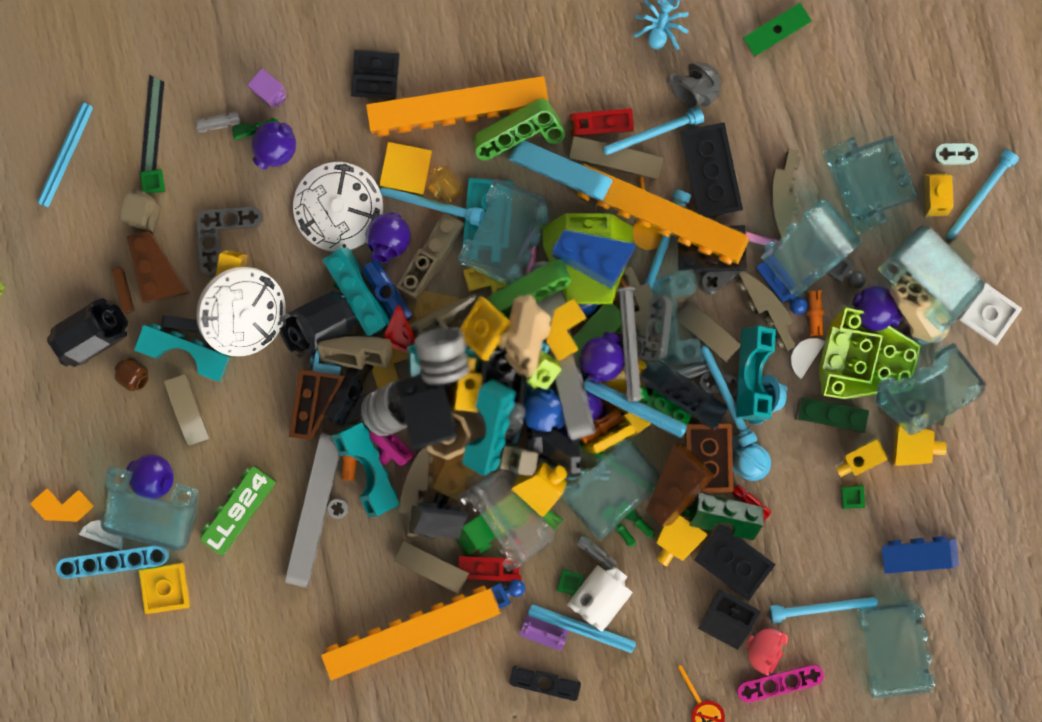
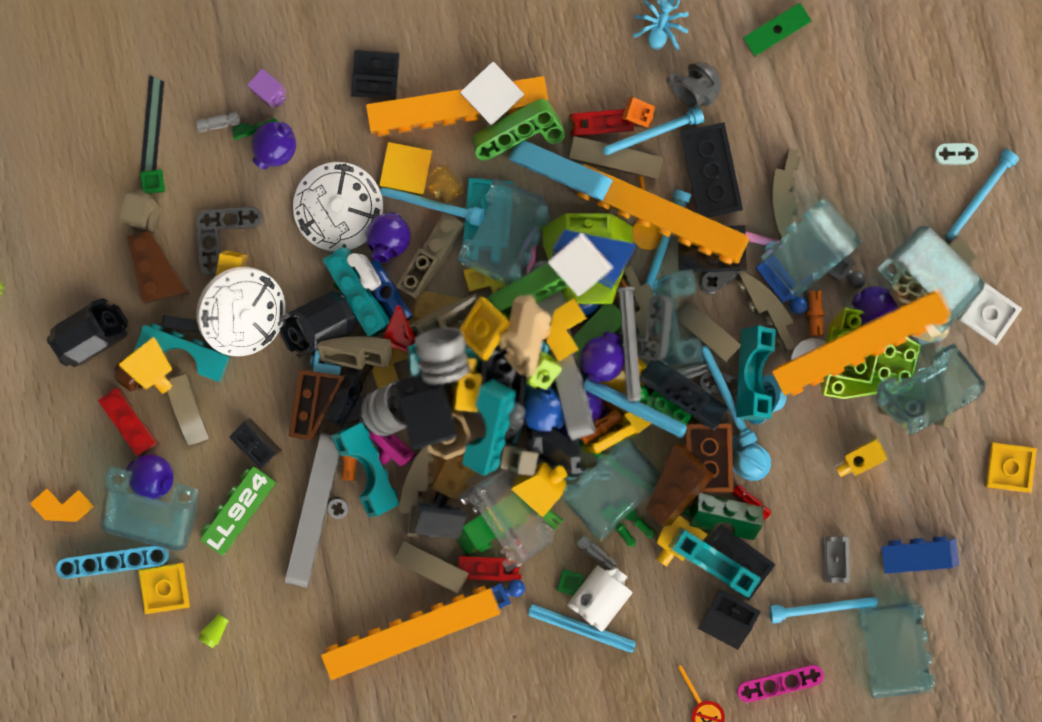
medium azure axle [37,103,93,207] -> none
white tile [79,520,123,550] -> none
reddish brown tile [112,267,135,314] -> none
black piece [509,665,581,701] -> none
medium lavender hinge [519,614,569,651] -> none
coral cylinder [746,629,788,676] -> none
dark green arch [795,397,869,433] -> none
clear light blue windscreen [823,136,918,235] -> none
green tile [840,485,865,509] -> none
yellow torso [892,422,946,466] -> none
yellow torso [923,173,953,217] -> none
none -> red arch [98,387,159,456]
none -> yellow torso [119,337,172,394]
none -> lime cone [198,614,229,649]
none -> black hinge [229,418,282,469]
none -> white plate [347,253,381,290]
none -> white tile [460,62,524,126]
none -> white tile [548,233,613,296]
none -> orange bracket [622,97,655,128]
none -> teal arch [668,527,761,598]
none -> light orange brick [772,288,951,396]
none -> light grey hinge [823,536,850,583]
none -> yellow tile [985,442,1037,493]

